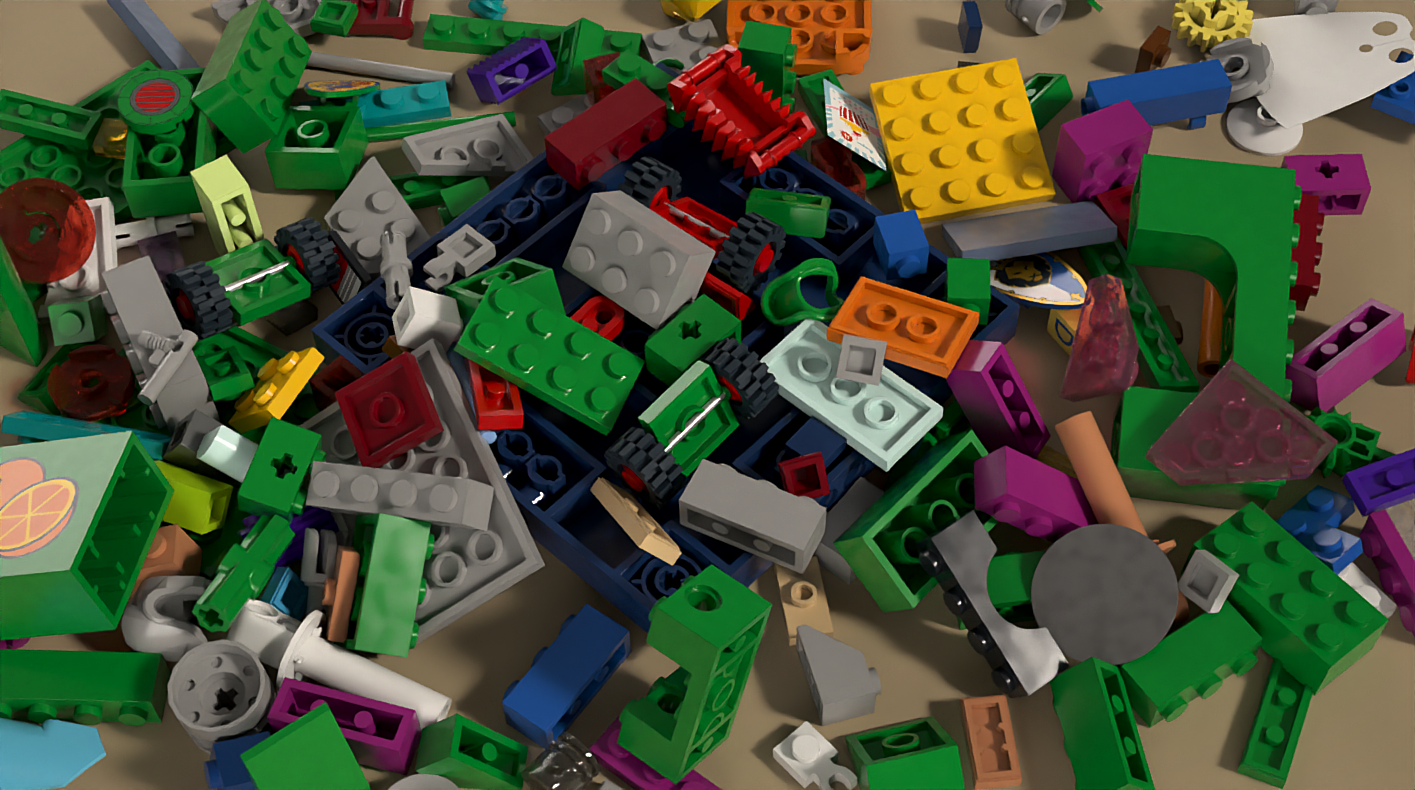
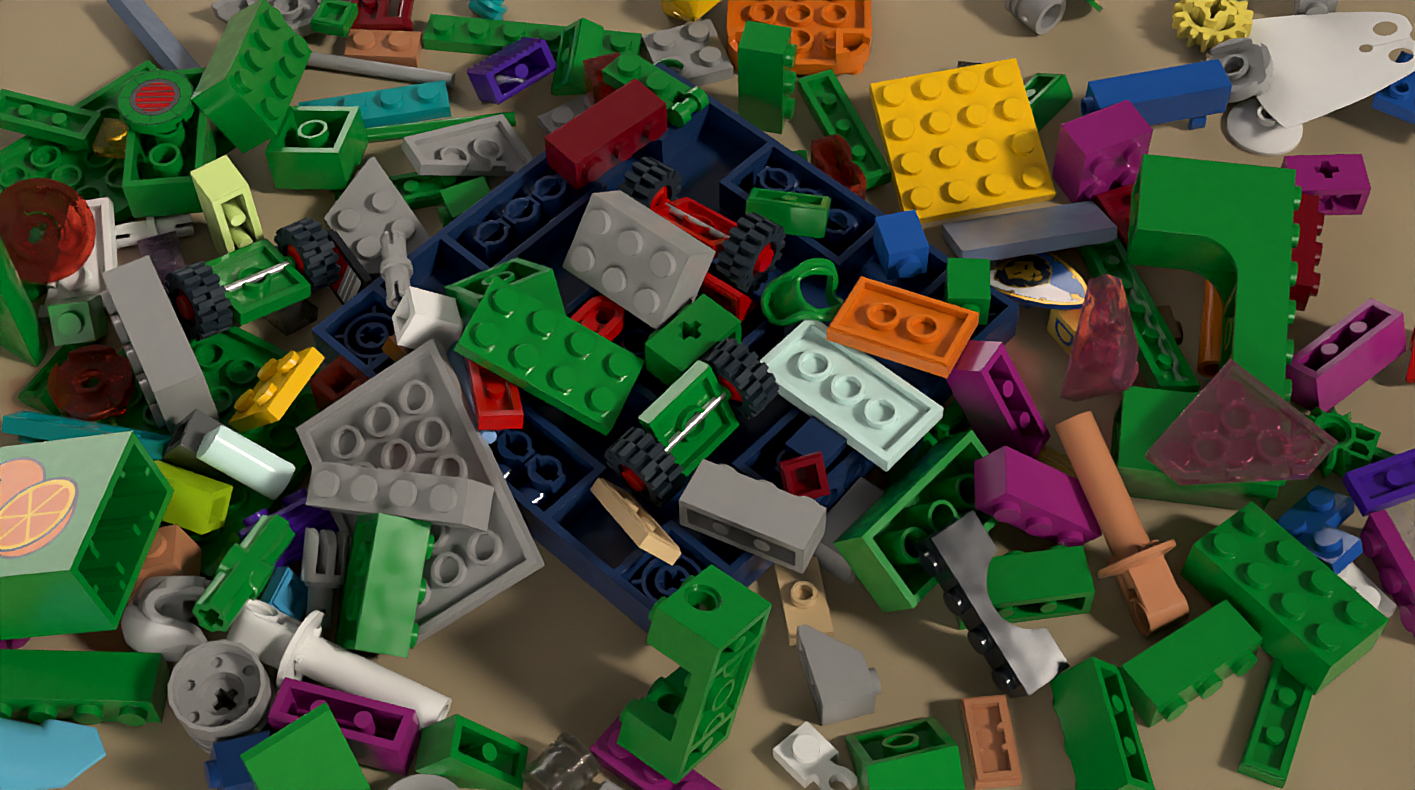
light grey hose [137,329,198,405] -> none
green plate [196,346,255,401] -> none
green brick [237,417,327,526] -> none
shield [304,80,380,106] -> none
nougat plate [322,545,360,643] -> none
dark red plate [335,351,444,468] -> none
light grey plate [423,224,496,293] -> none
blue brick [502,603,631,752] -> none
red piece [667,44,816,179] -> none
sticker [823,78,886,171] -> none
light grey plate [836,334,887,386] -> none
dark blue tile [957,1,983,53] -> none
flat silver sticker [1031,524,1178,665] -> none
reddish brown plate [1135,26,1171,73] -> none
light grey plate [1178,550,1239,613] -> none
none -> nougat plate [344,29,423,68]

